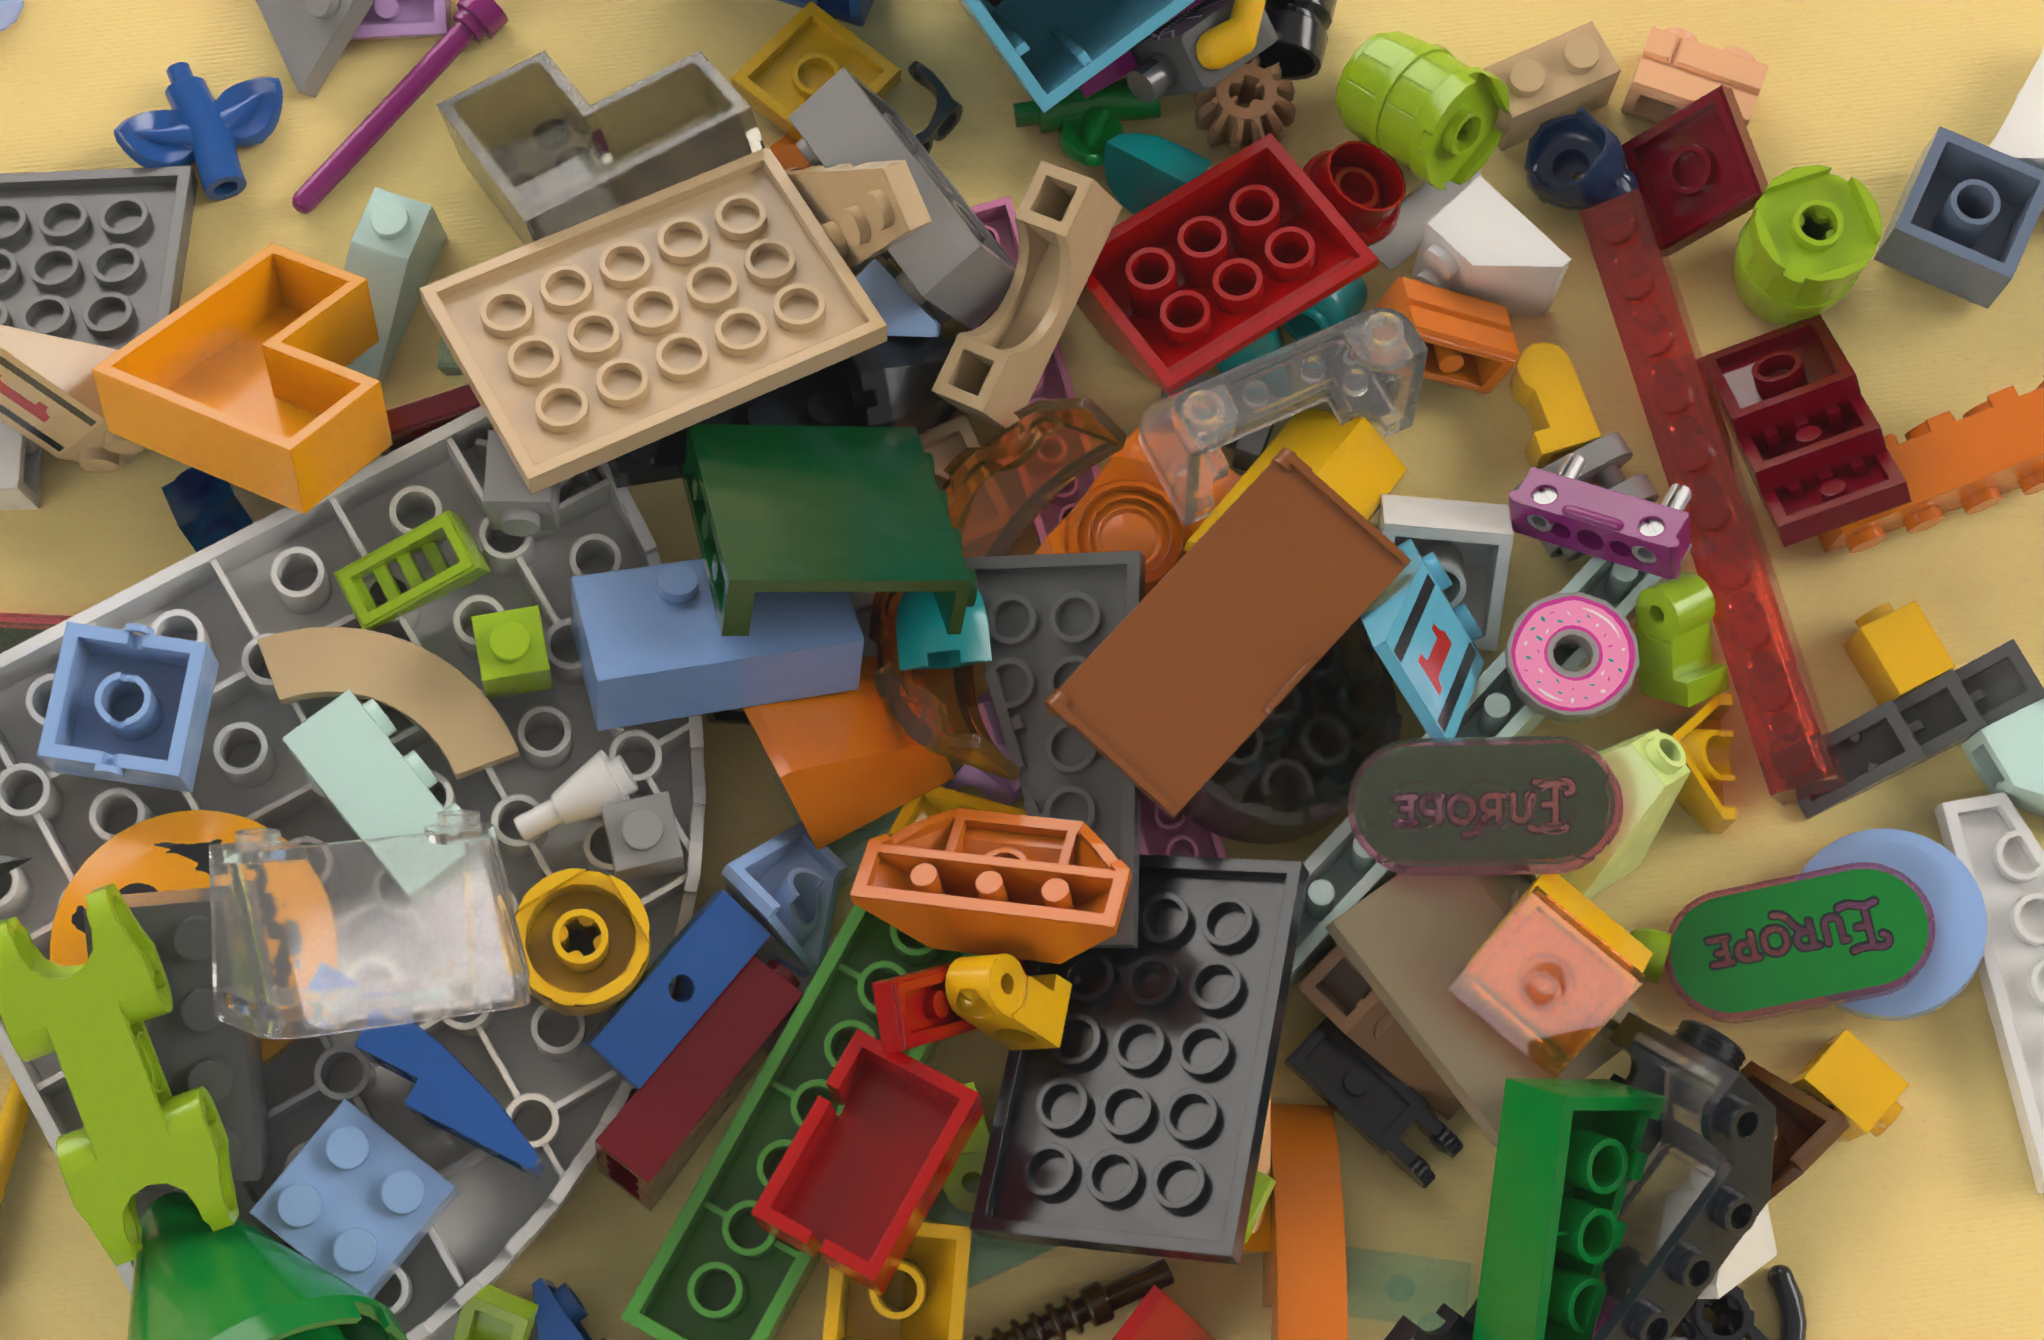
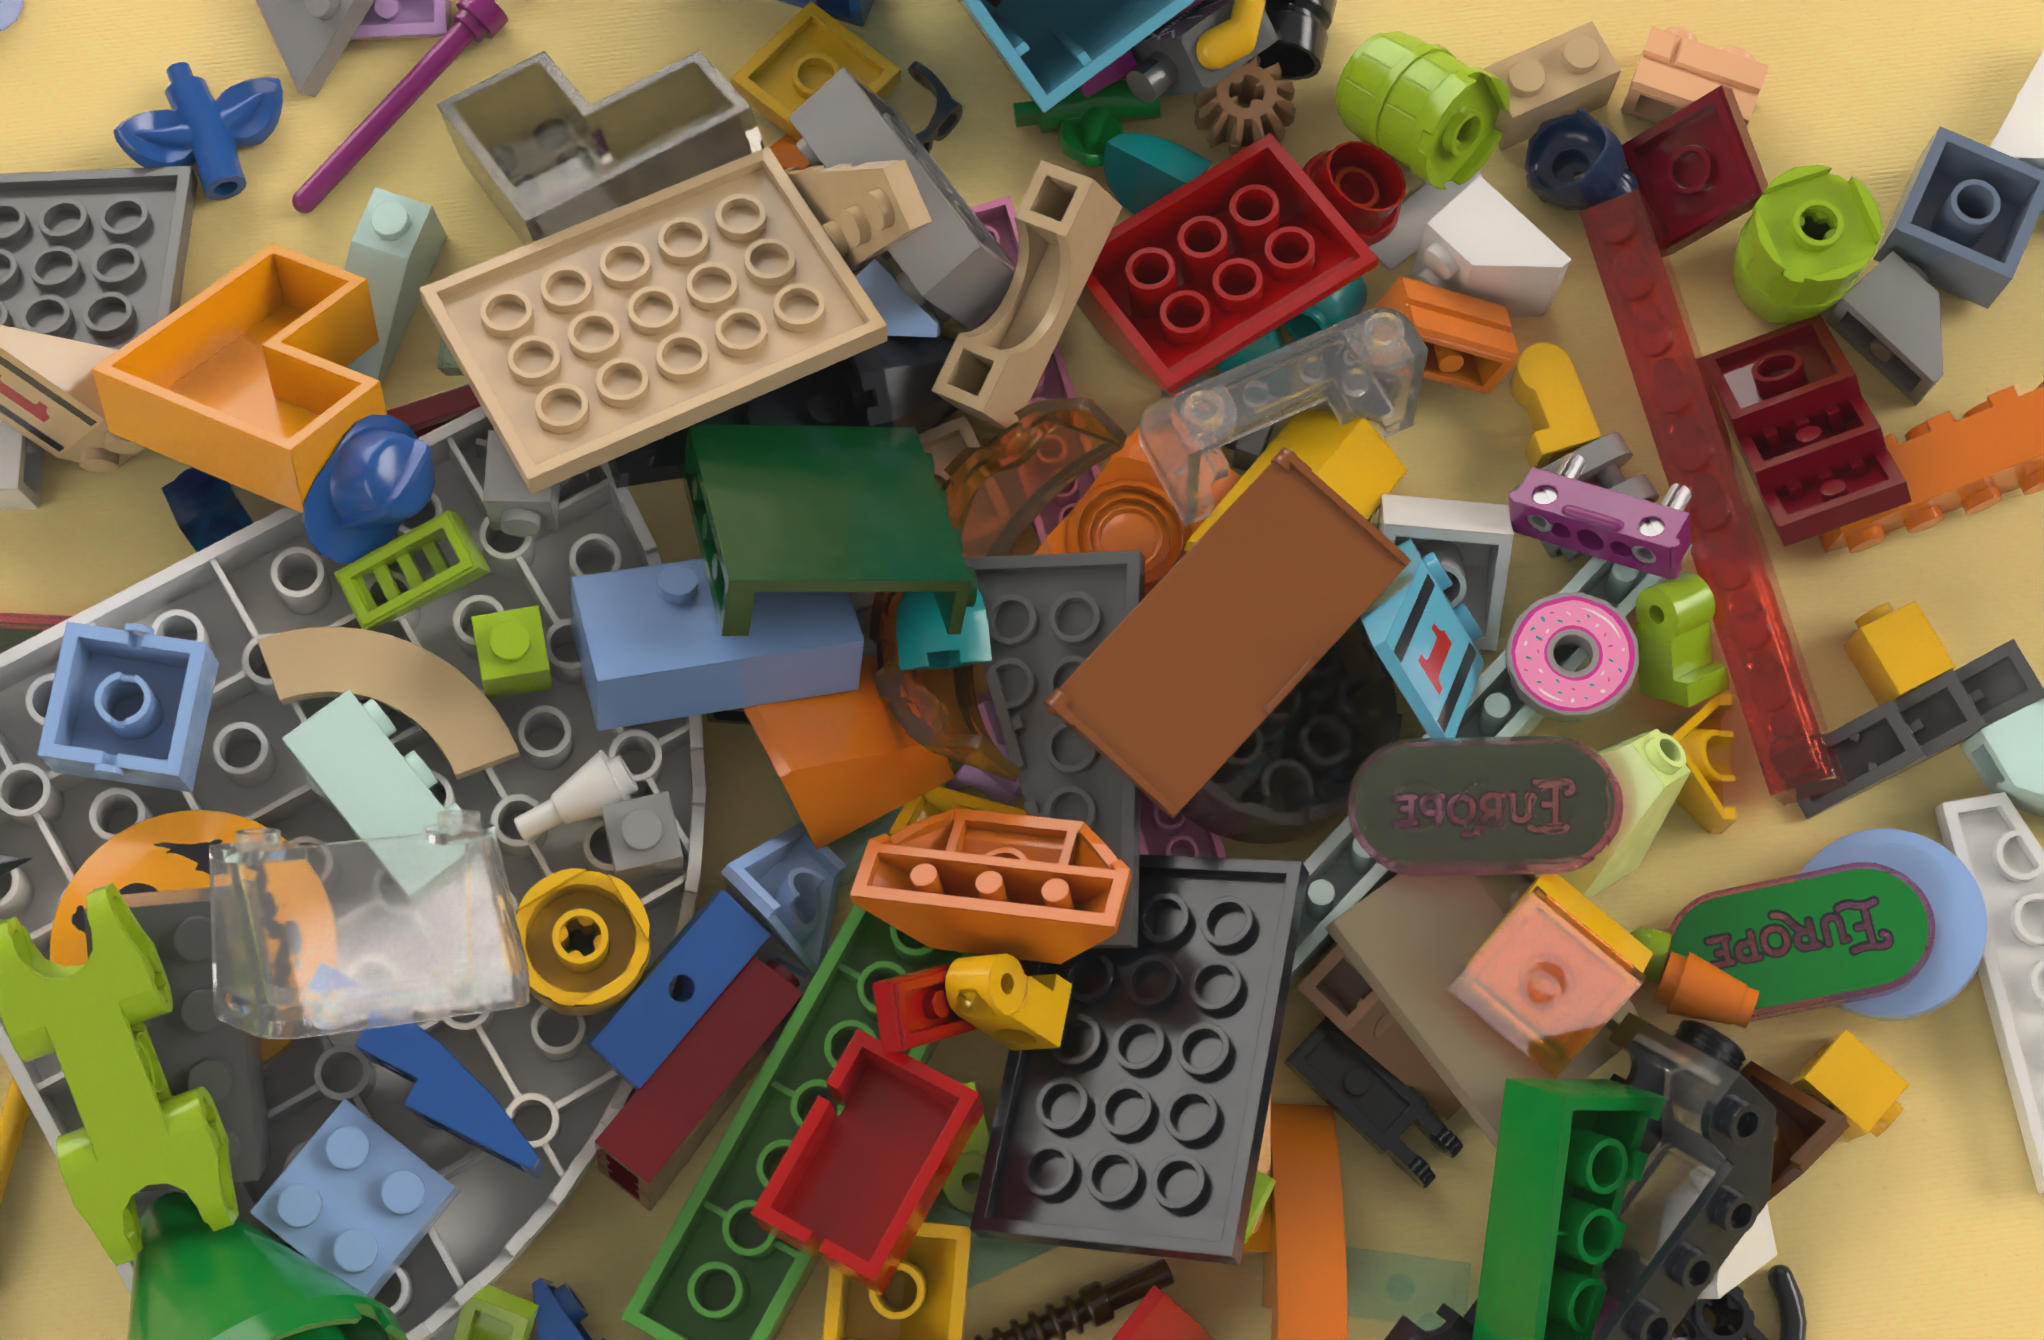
none -> blue piece [303,414,435,563]
none -> orange cone [1653,951,1760,1029]
none -> light grey slope [1826,251,1943,405]

